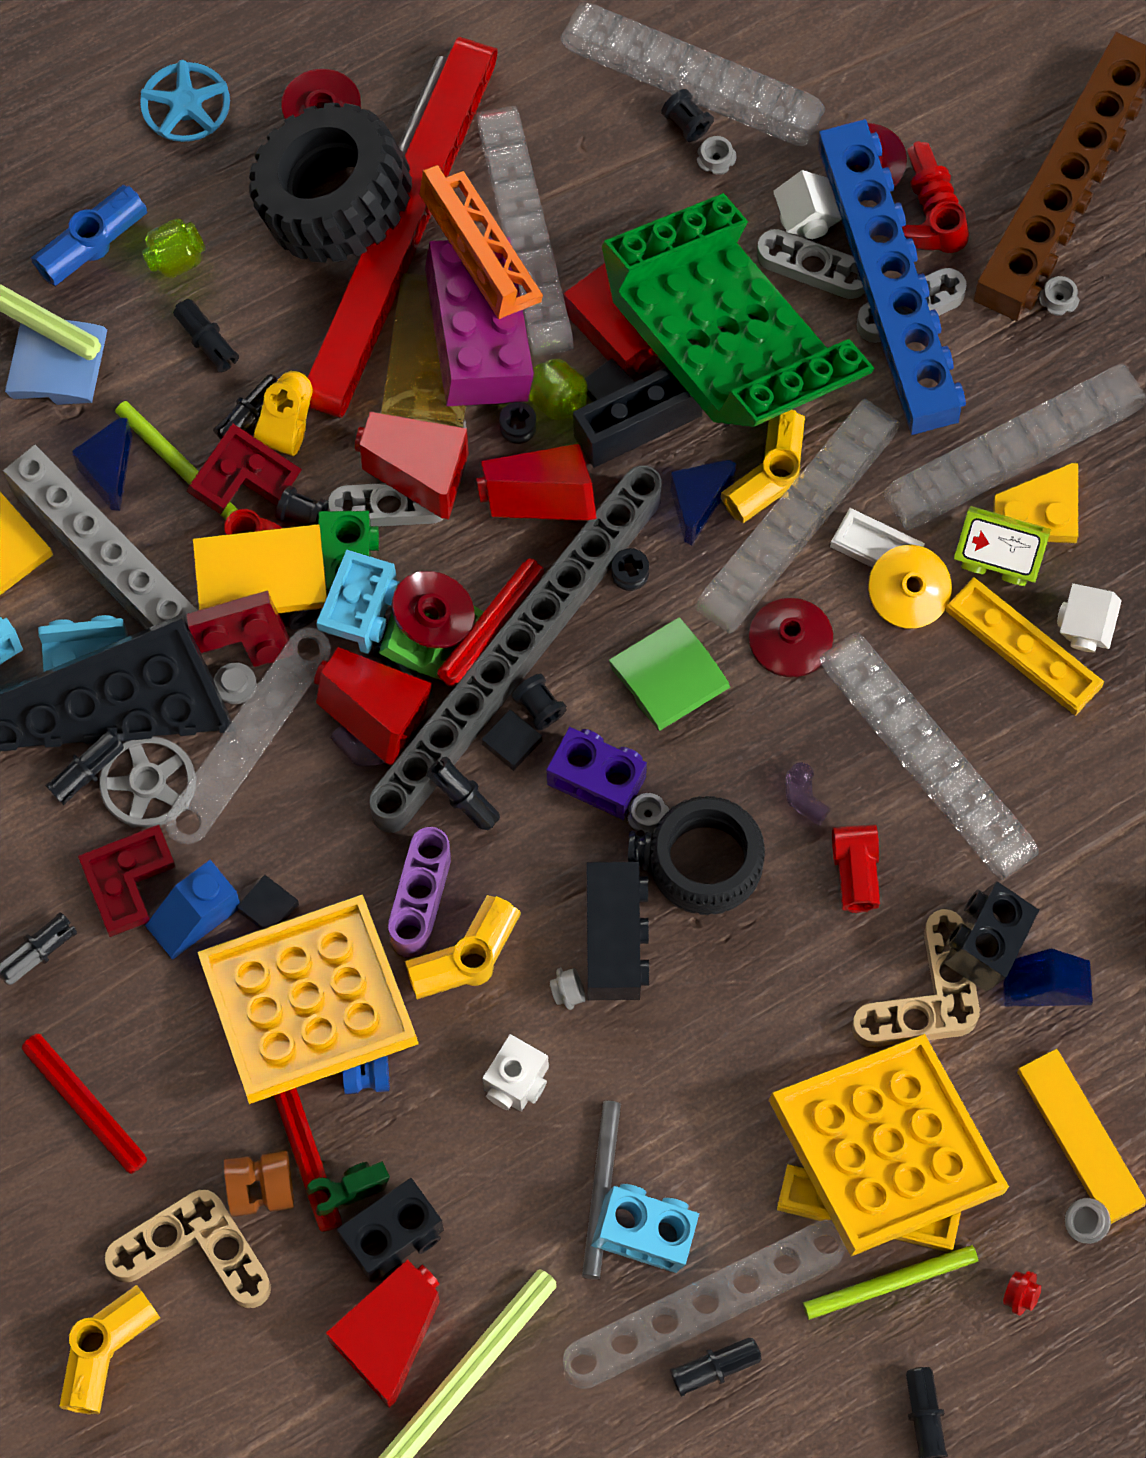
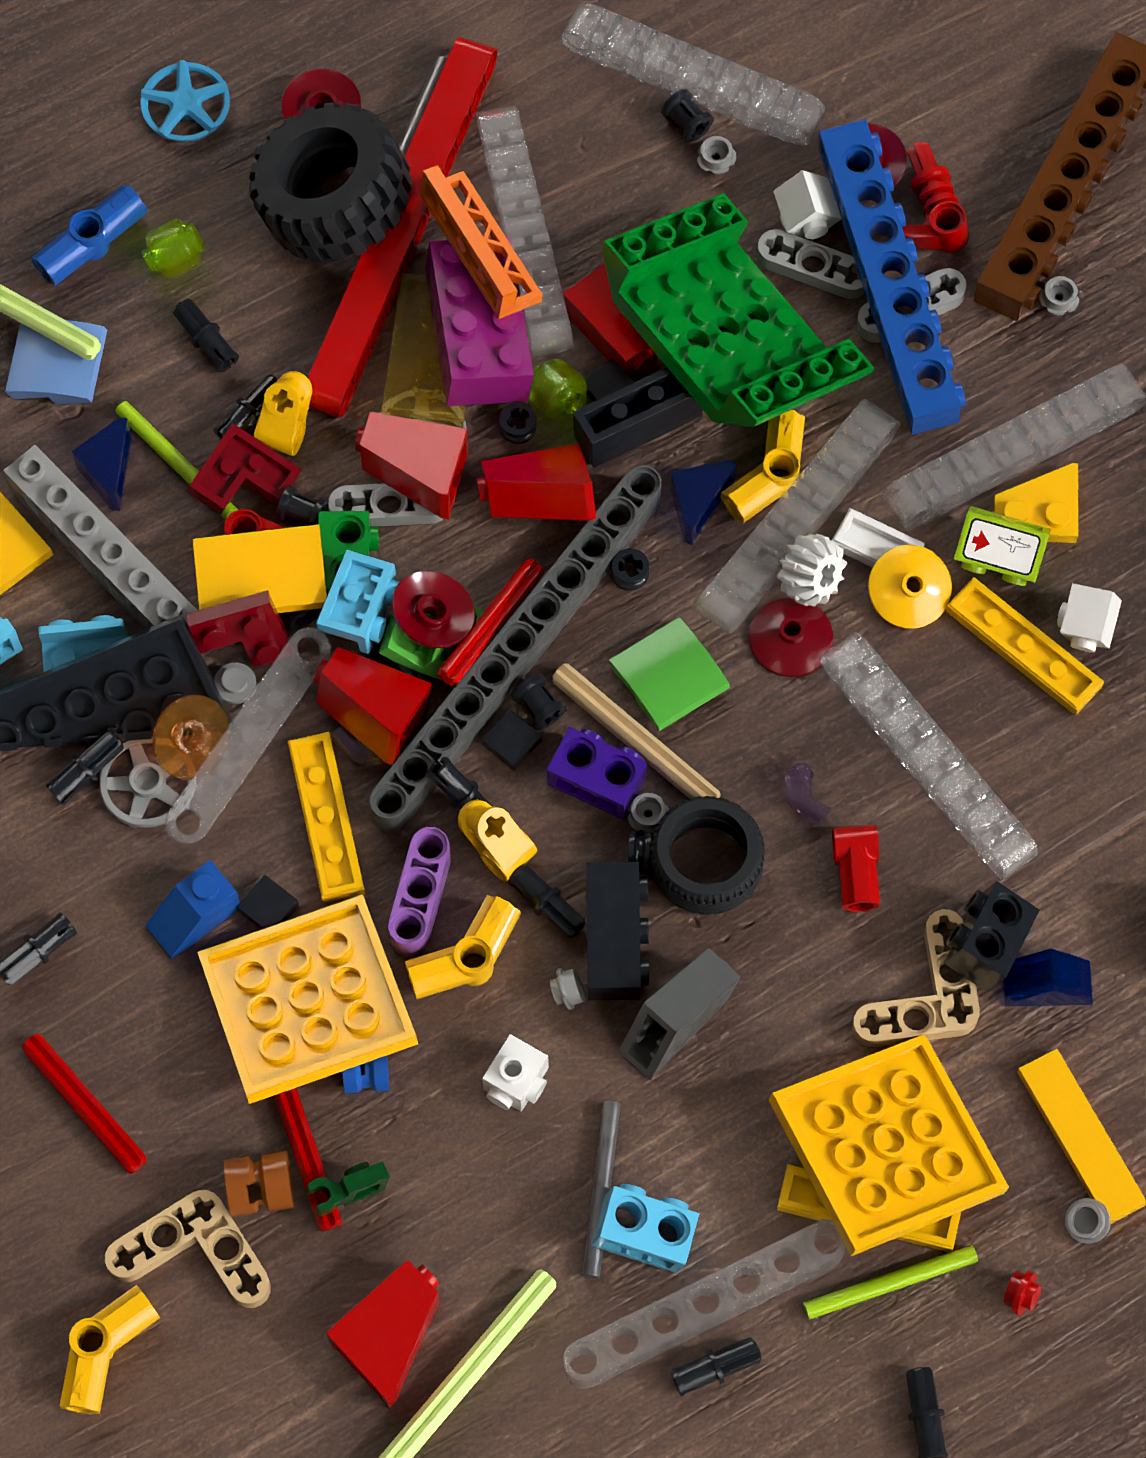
dark red plate [78,824,176,937] -> none
black brick [337,1178,444,1282] -> none
none -> clear orange dish [153,695,230,780]
none -> yellow tile [288,732,365,903]
none -> yellow piece [458,799,538,882]
none -> black axle [508,864,586,938]
none -> tan axle [552,663,721,799]
none -> dark grey slope [618,948,741,1080]
none -> white gear [777,533,847,607]

